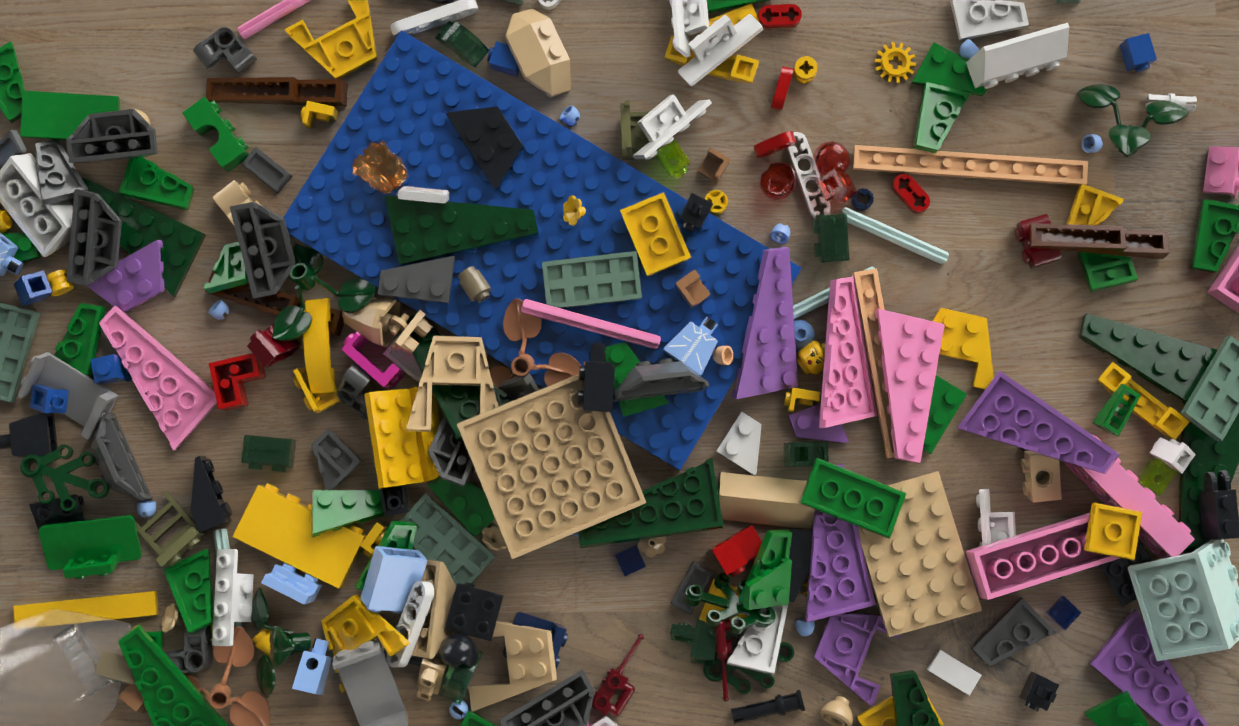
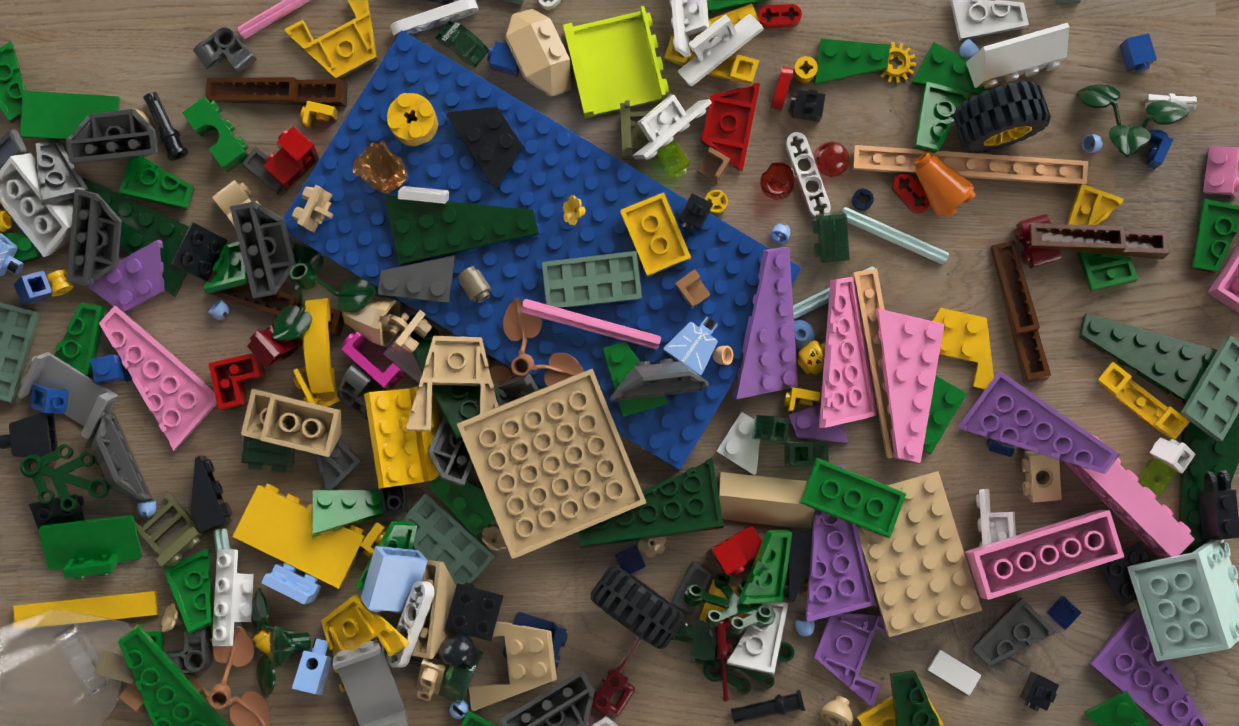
light blue hinge [560,105,580,126] -> none
black hinge [577,342,615,412] -> none
green wing [743,557,792,610] -> none
red beam [753,131,797,158] -> none
clear red brick [816,168,858,203] -> none
yellow tile [1084,503,1142,560] -> none
green slope [1092,383,1141,437] -> none
none -> black pin [143,92,188,161]
none -> black hinge [171,222,228,282]
none -> tan slope [241,389,342,457]
none -> red brick [263,126,319,191]
none -> tan hips [292,185,334,233]
none -> yellow brick [387,93,438,147]
none -> neon yellow panel [563,6,669,119]
none -> black tyre [590,564,685,649]
none -> red wing [701,83,760,171]
none -> clear green brick [752,415,790,445]
none -> black brick [789,89,826,122]
none -> green wing [815,39,890,86]
none -> orange cone [913,152,976,218]
none -> black wheel [953,81,1051,153]
none -> clear blue tile [986,438,1015,457]
none -> reddish brown slope [991,240,1051,384]
none -> blue bracket [1147,129,1174,169]

